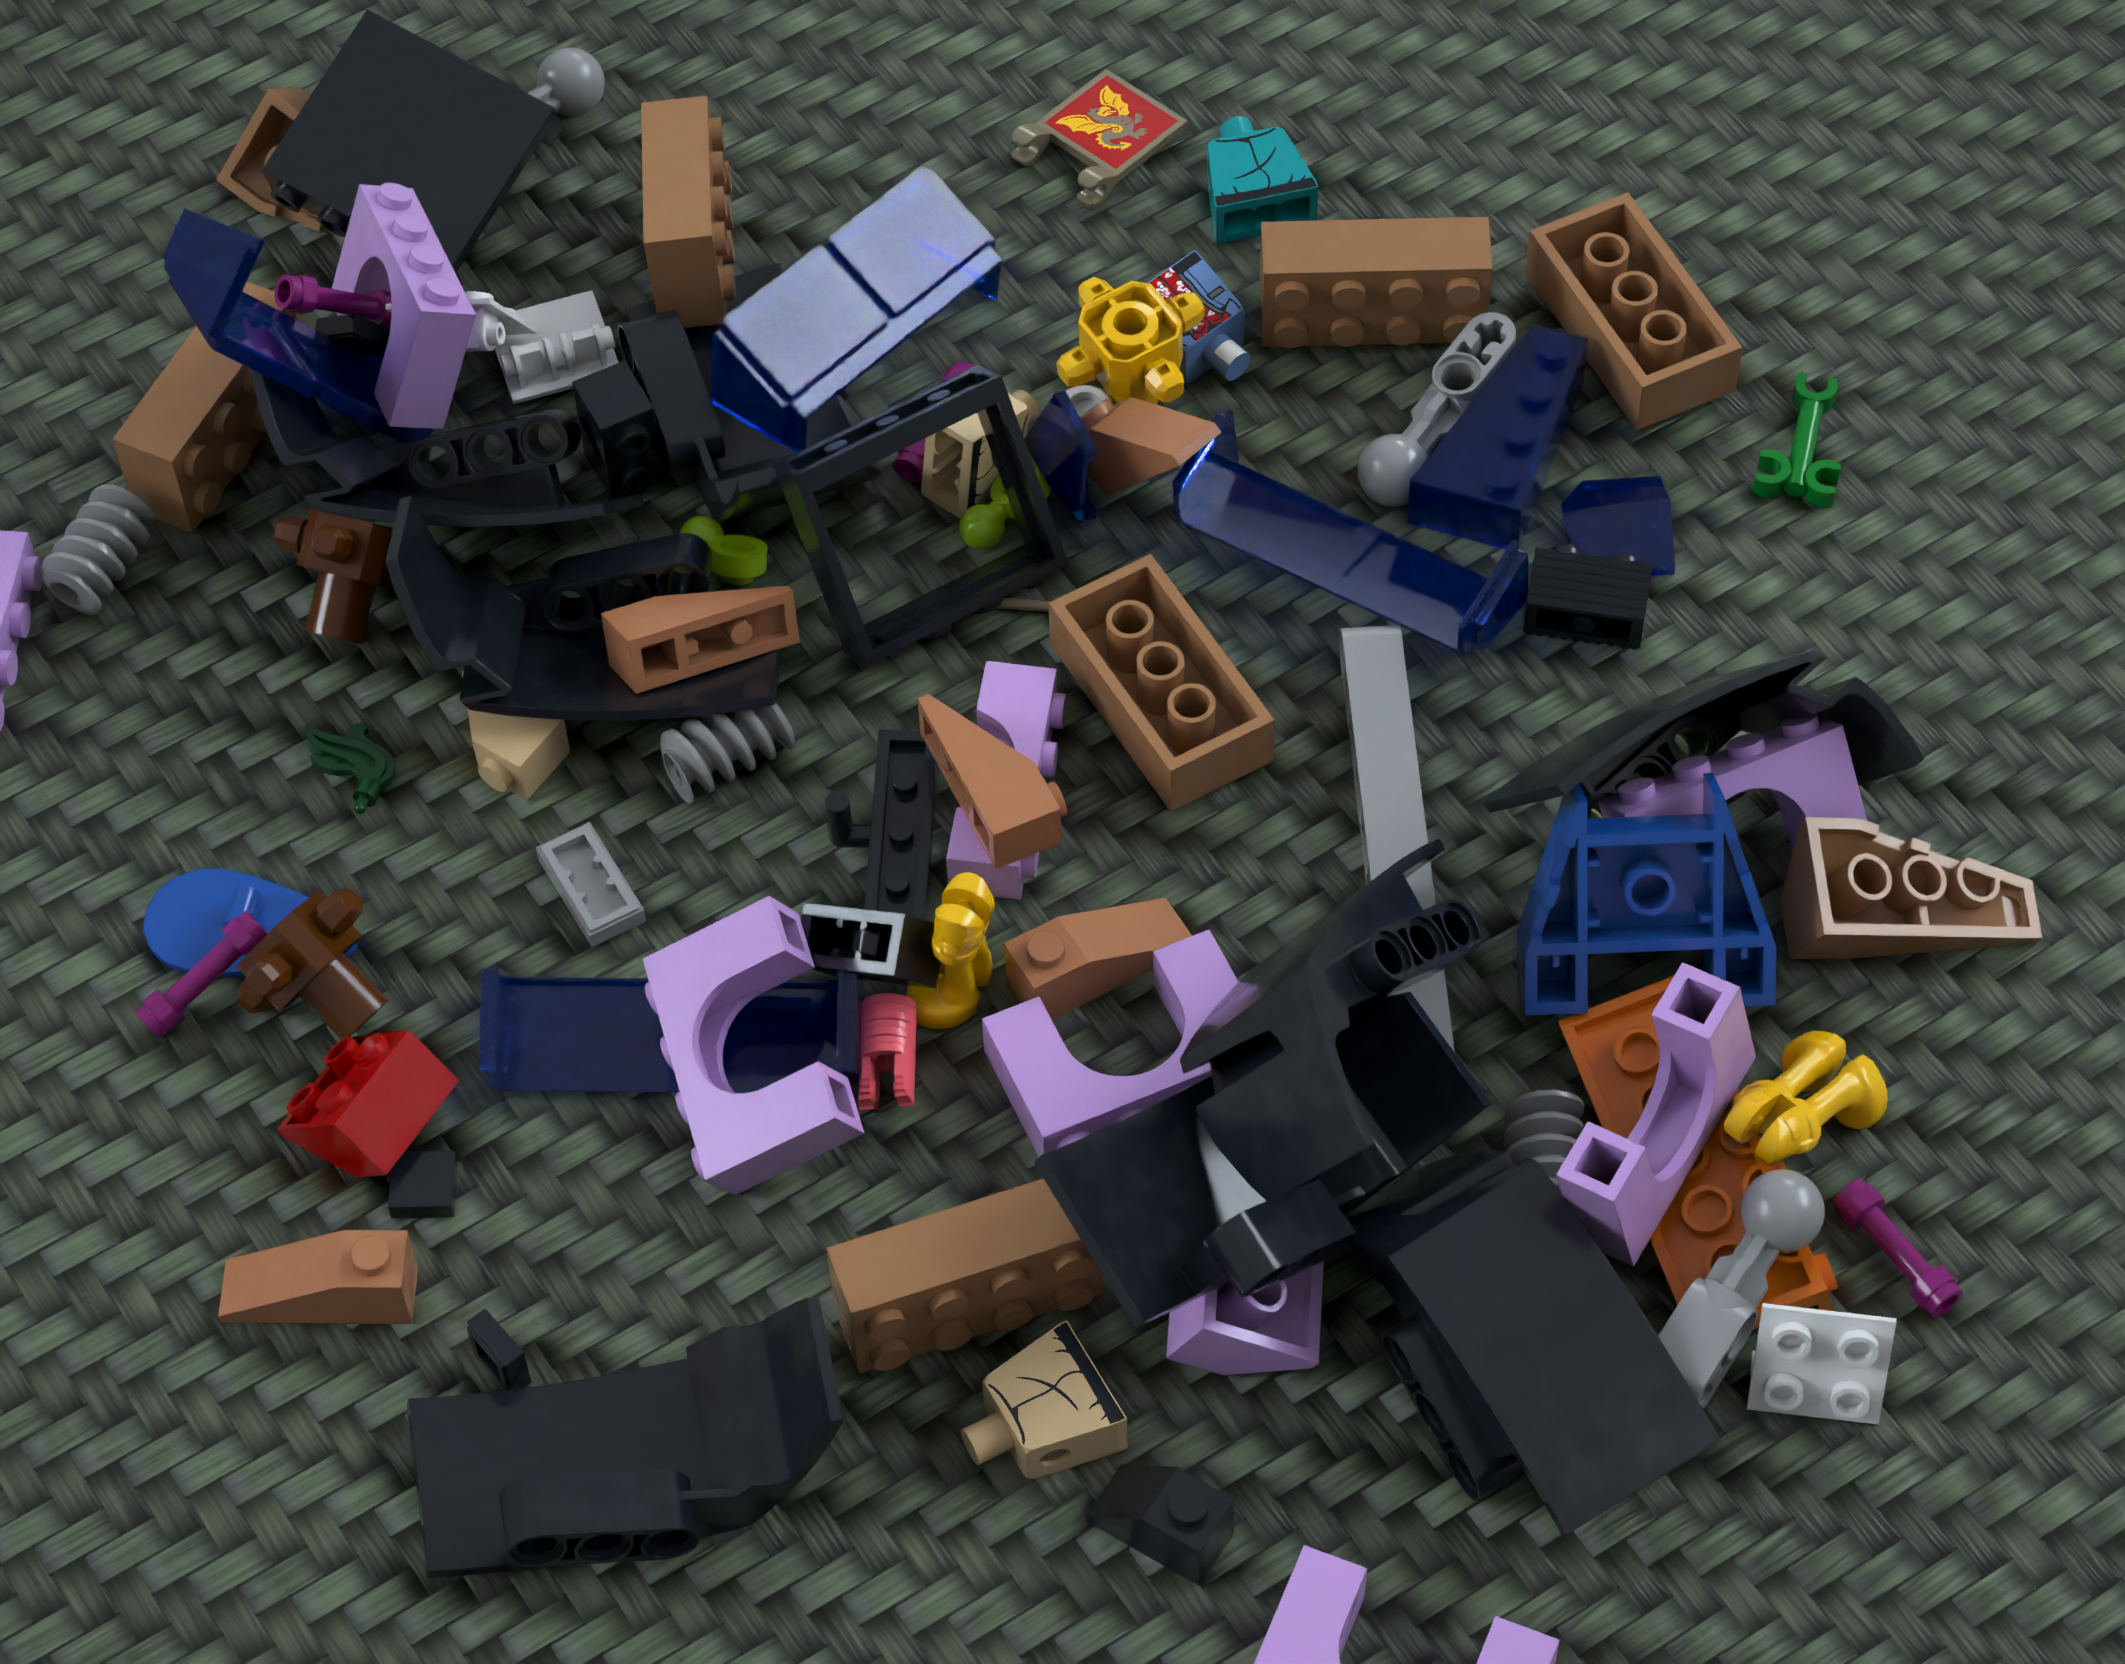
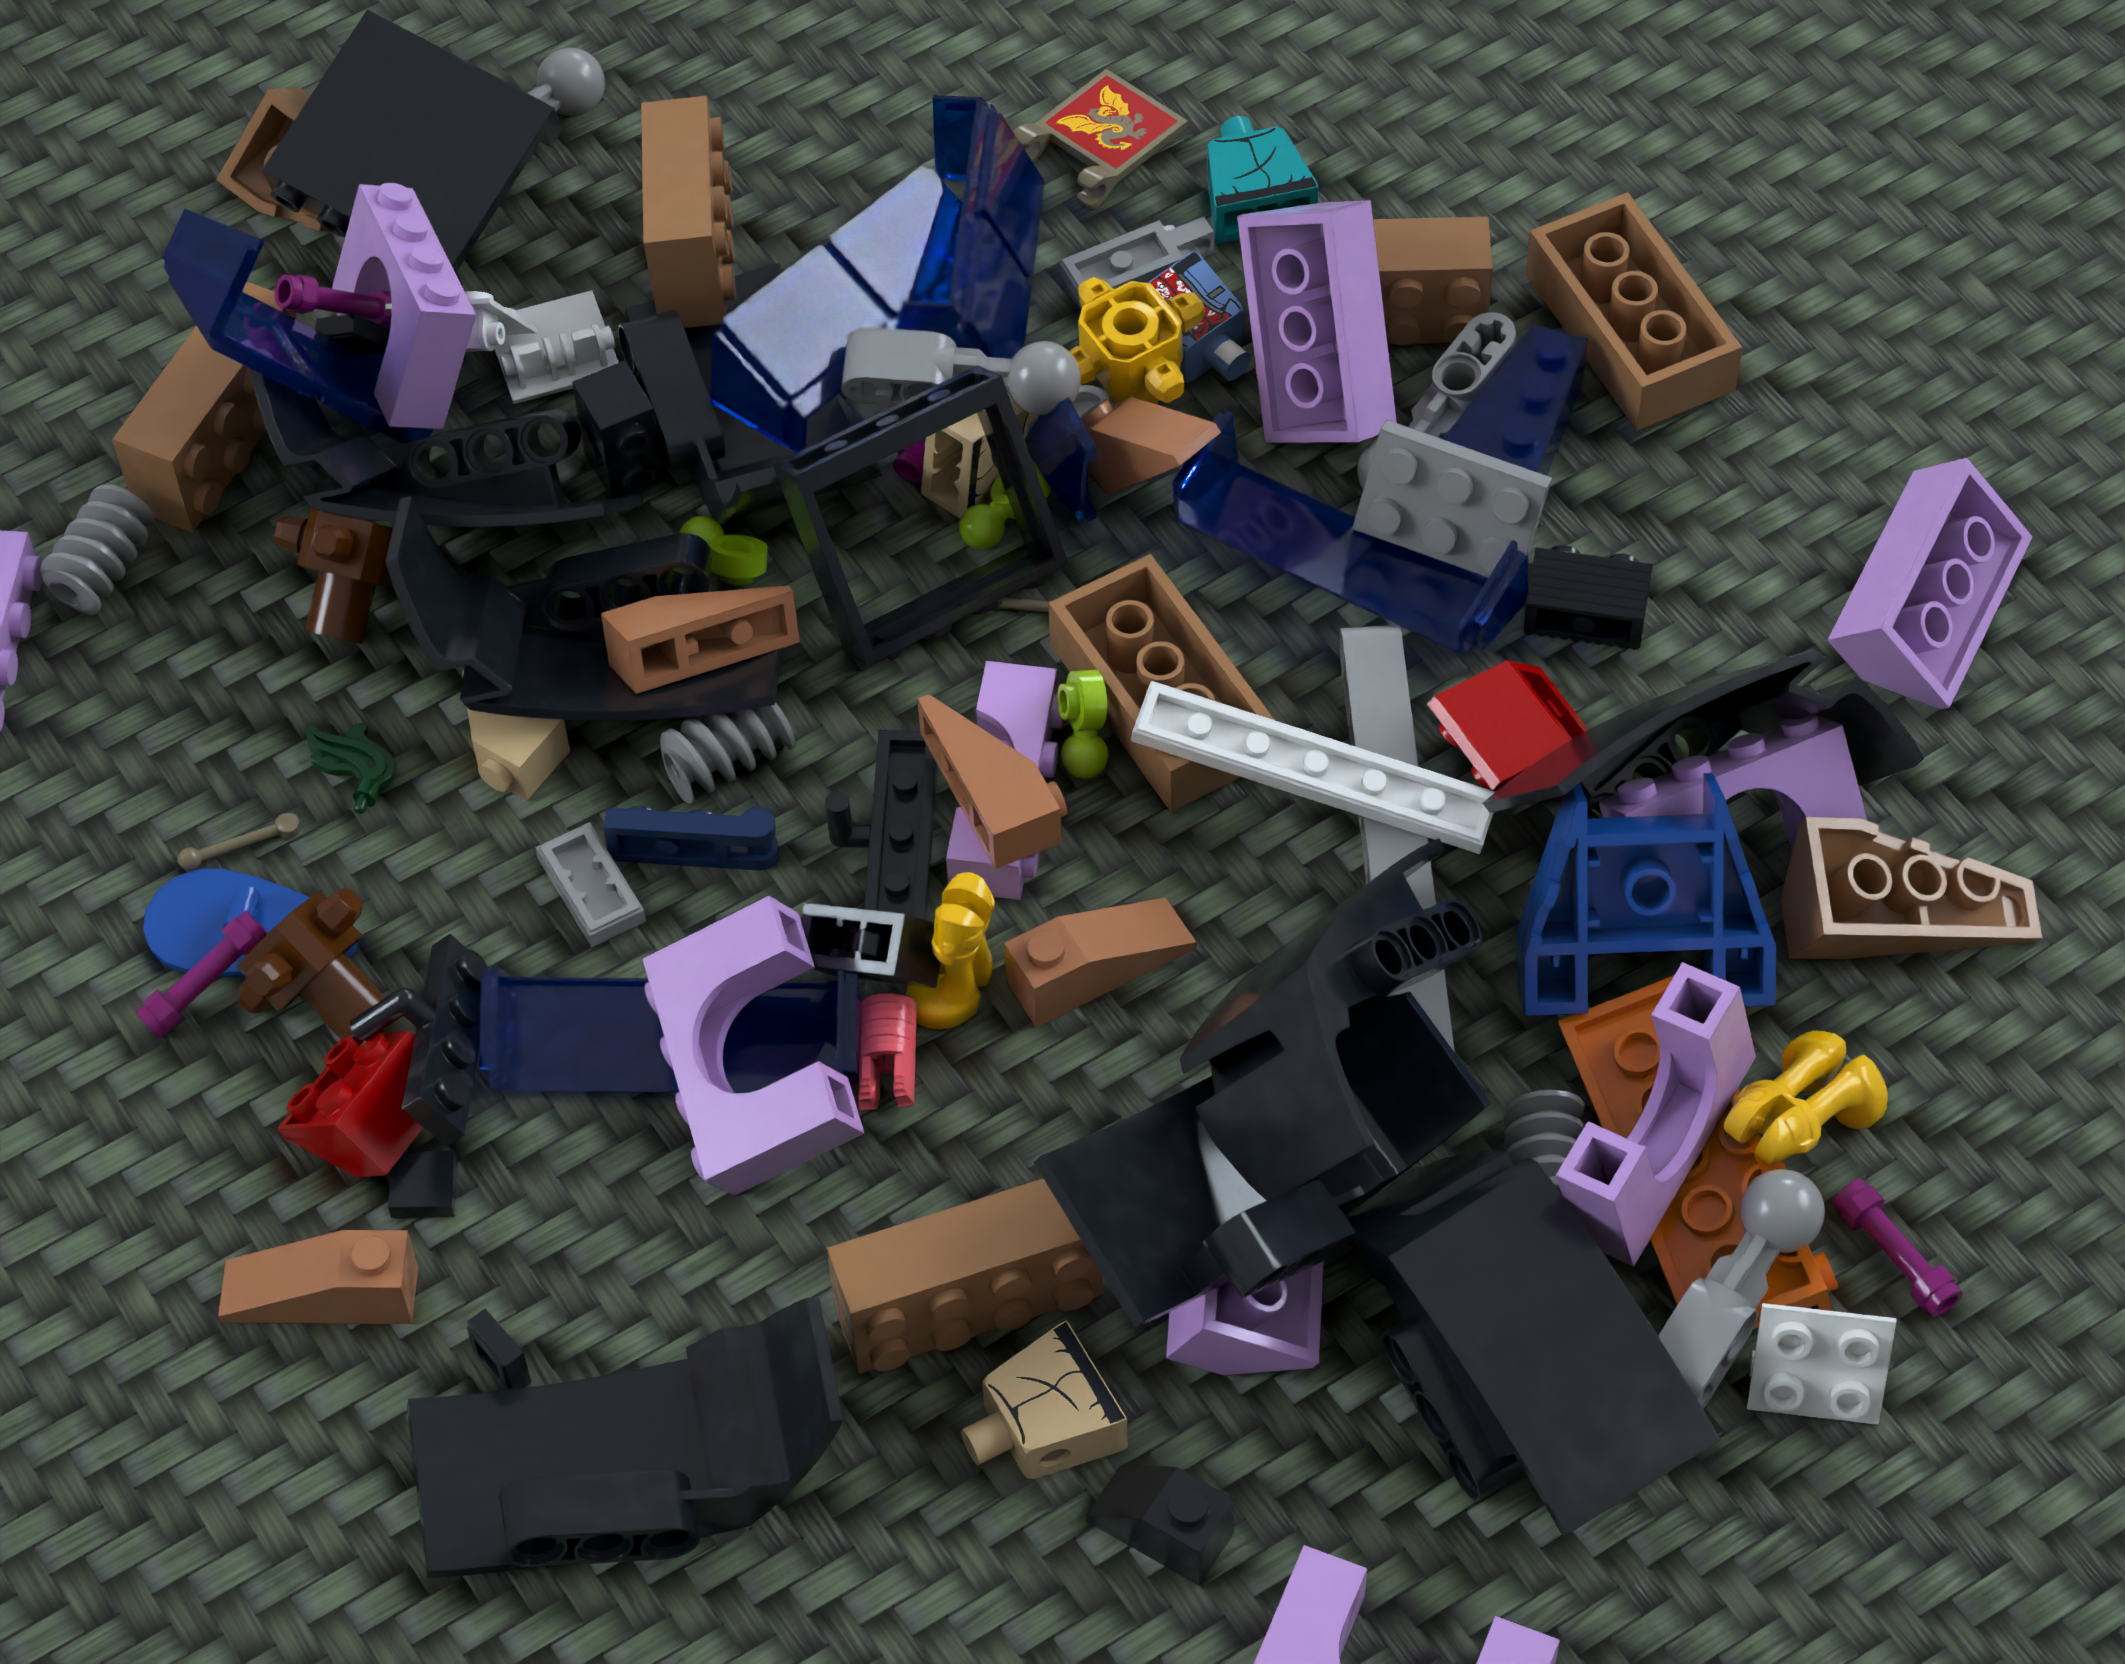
lavender arch [982,929,1238,1157] -> none
clear blue slope [1561,476,1675,576] -> none
green bar [1753,372,1841,508] -> none
none -> dark tan hinge [178,813,300,871]
none -> black plate [350,934,492,1146]
none -> dark blue plate [603,806,779,871]
none -> light grey beam [841,327,1081,416]
none -> clear blue piece [902,95,1044,359]
none -> lime plate [1057,669,1109,779]
none -> light grey hinge [1059,217,1215,308]
none -> white tile [1131,681,1495,854]
none -> lavender slope [1237,200,1397,443]
none -> light grey plate [1352,420,1552,587]
none -> red slope [1427,660,1589,802]
none -> lavender slope [1828,458,2033,710]

